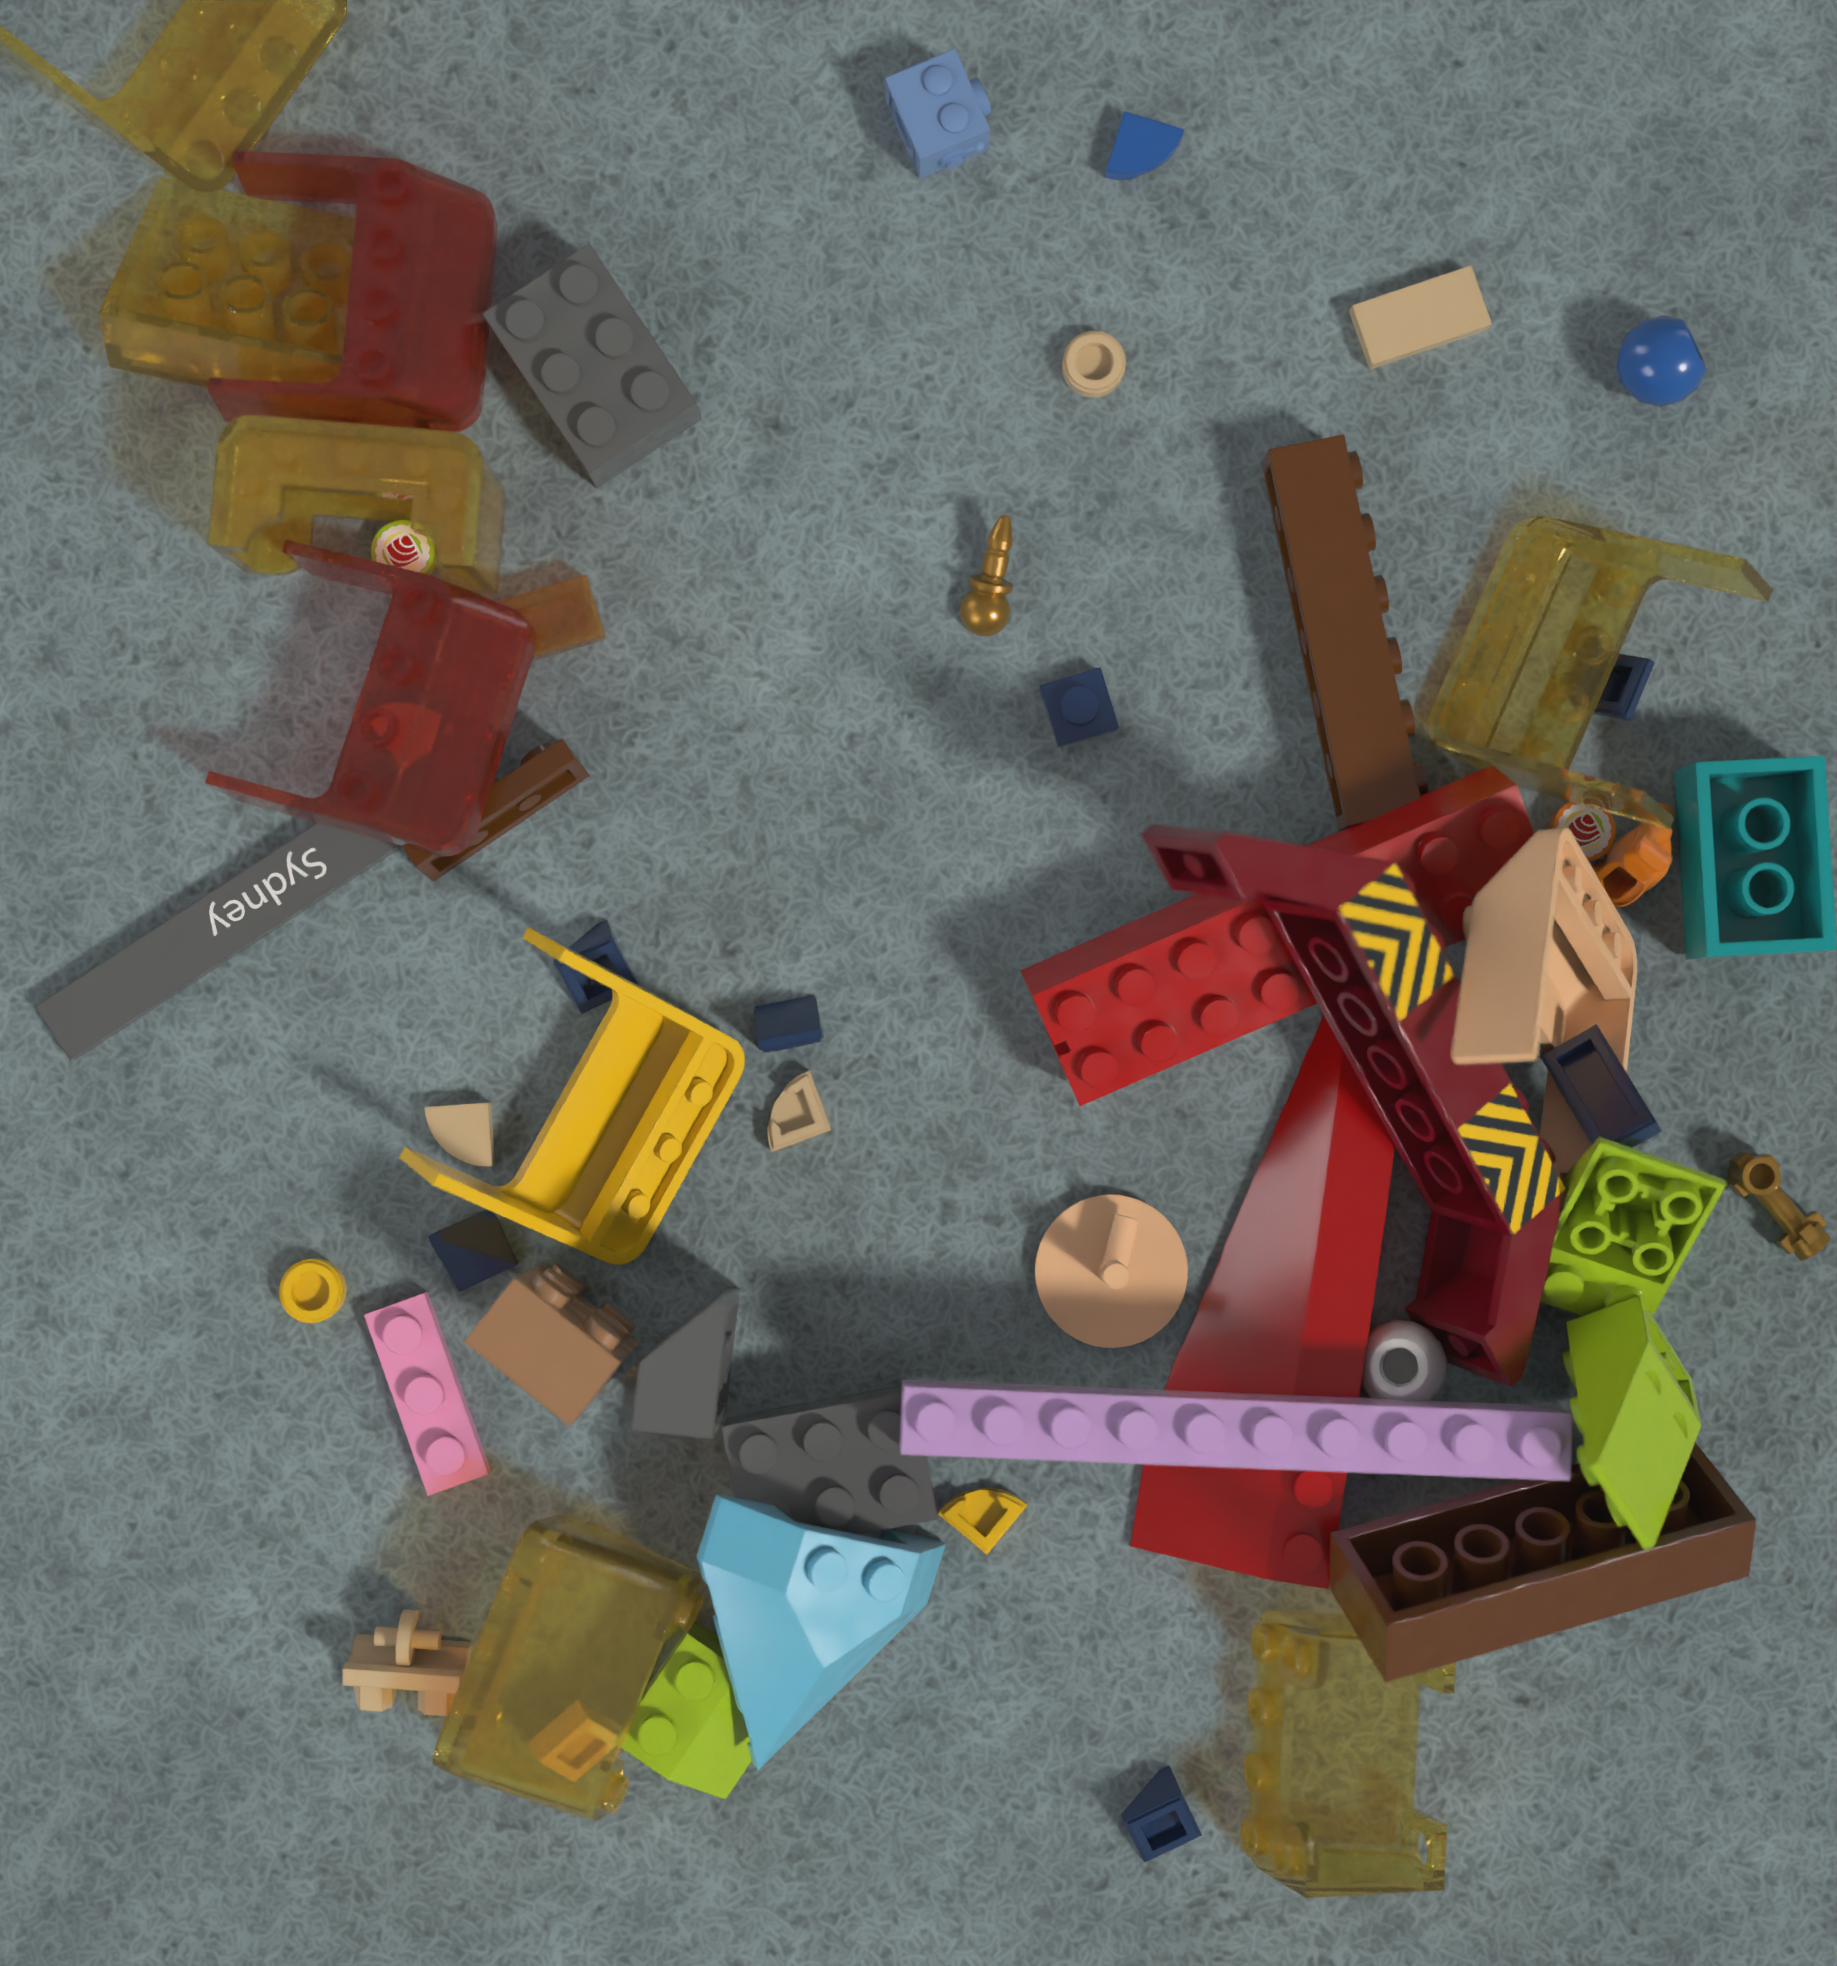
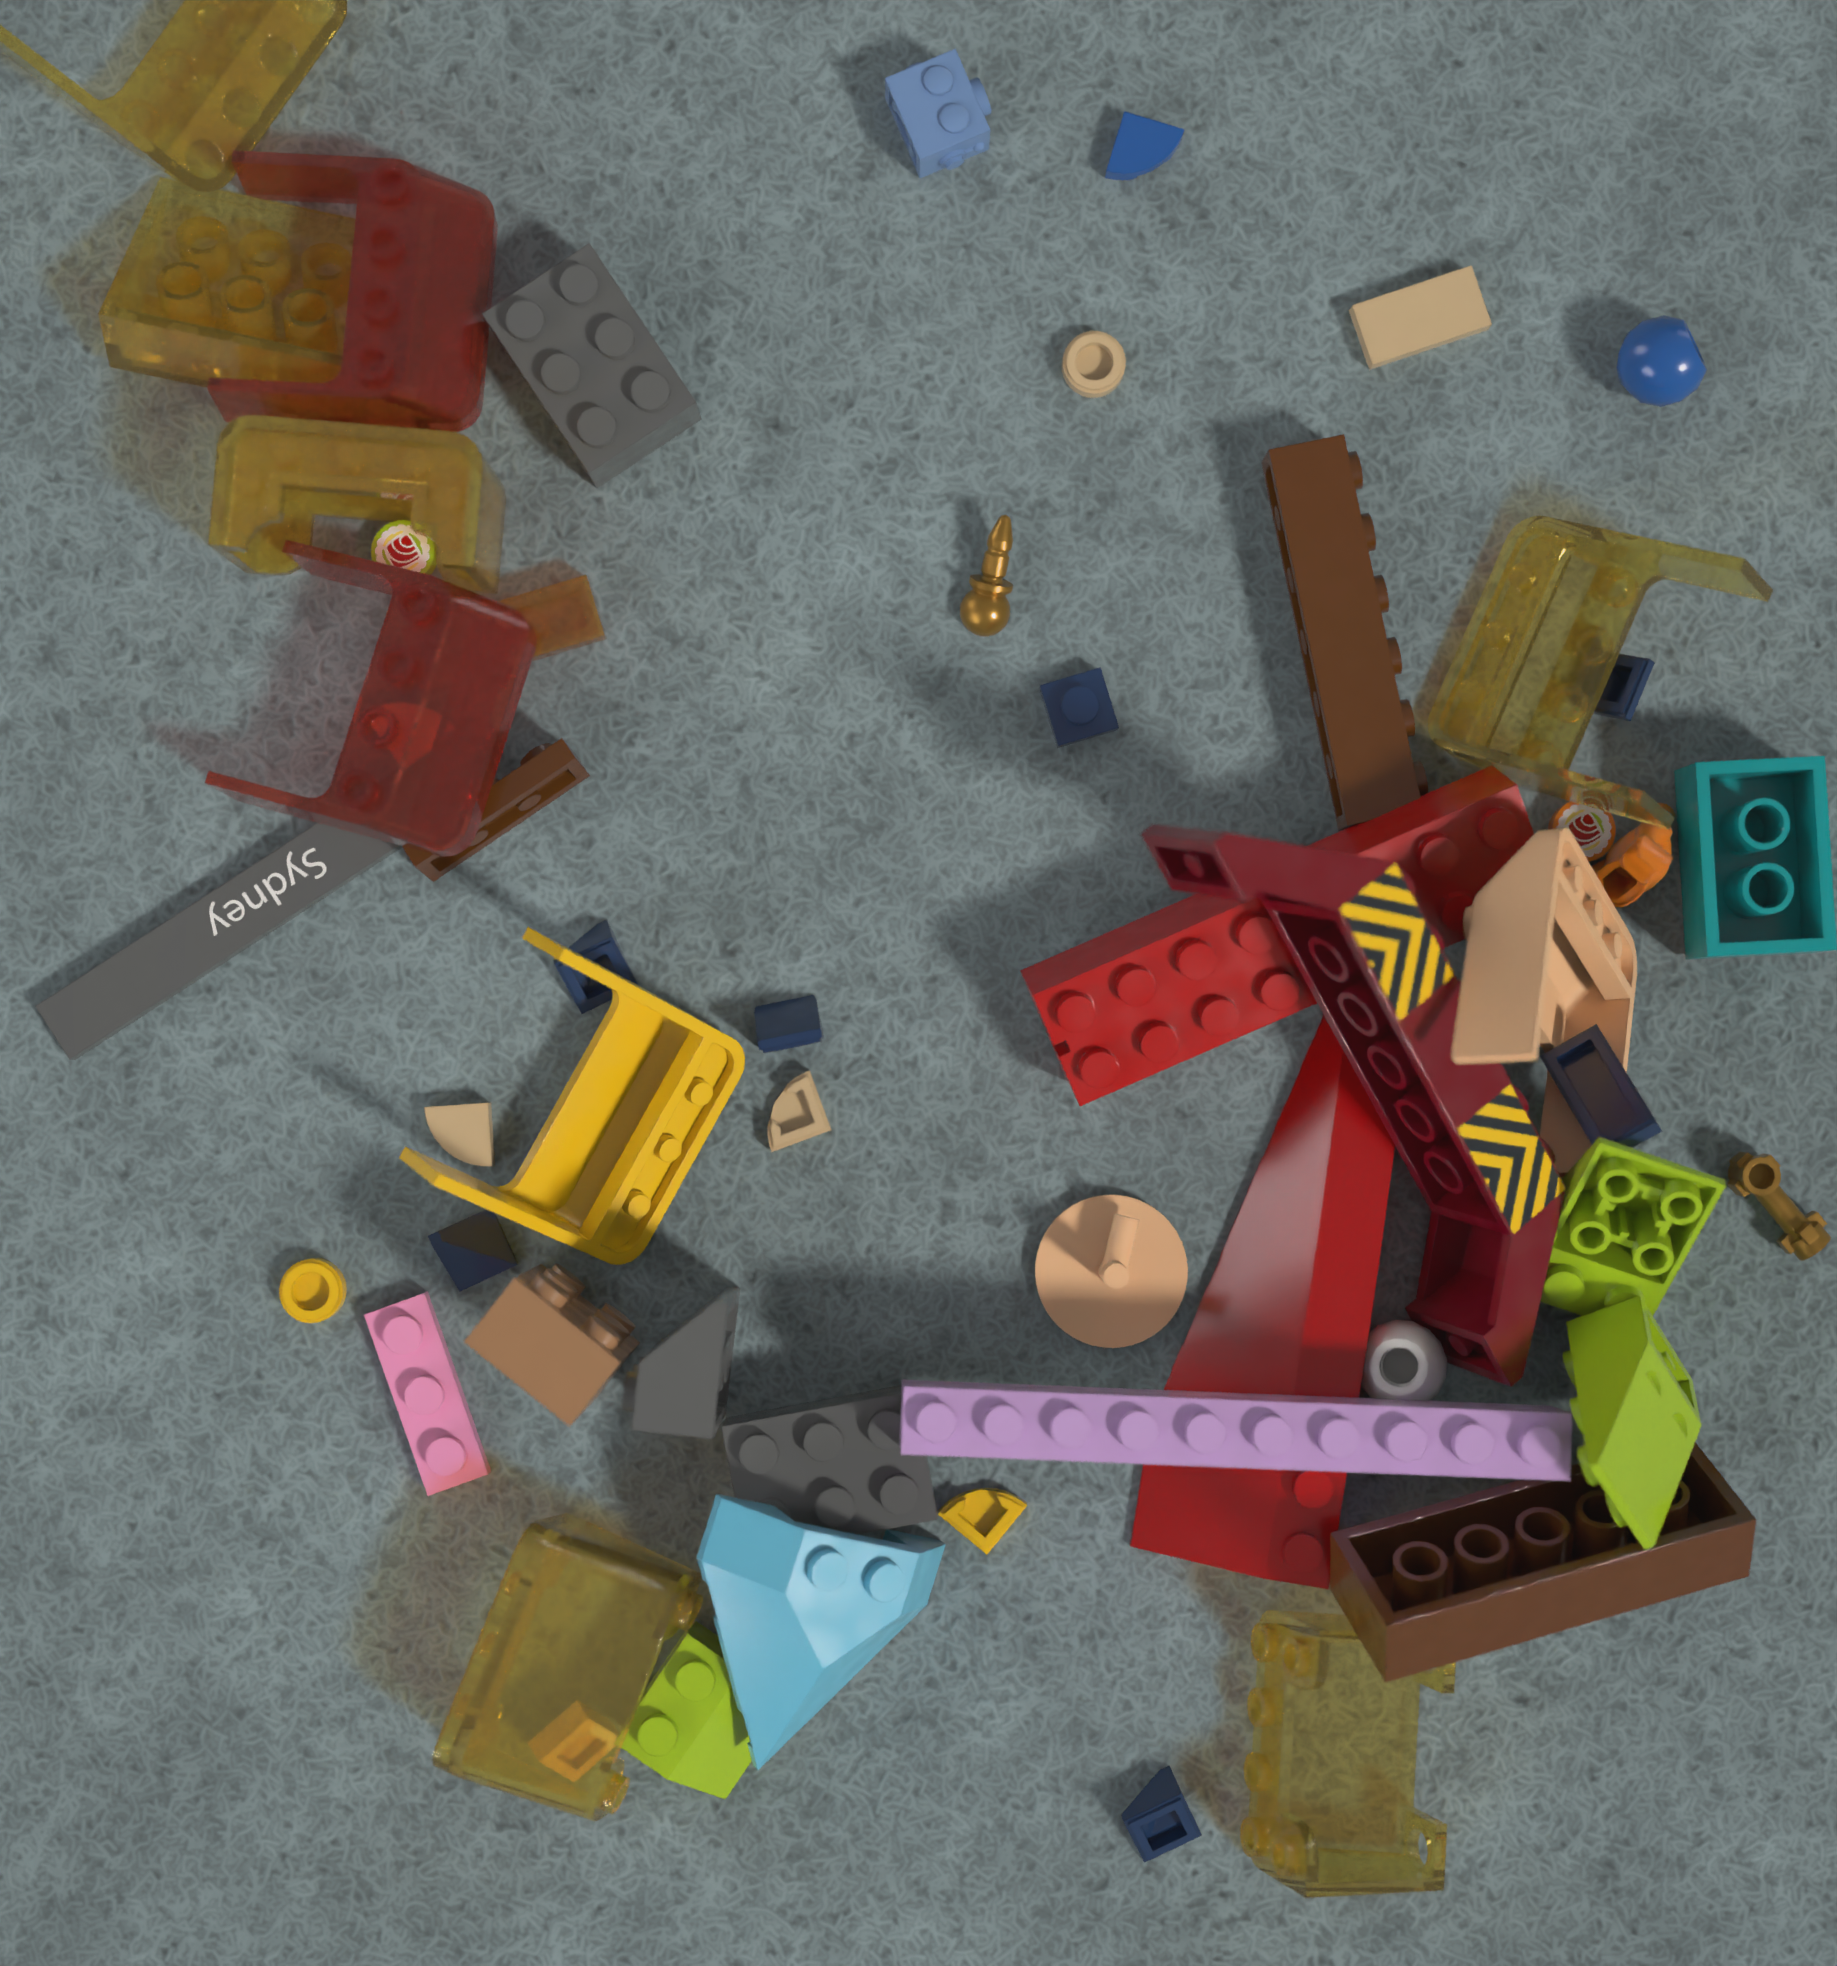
tan hips [343,1609,471,1716] -> none

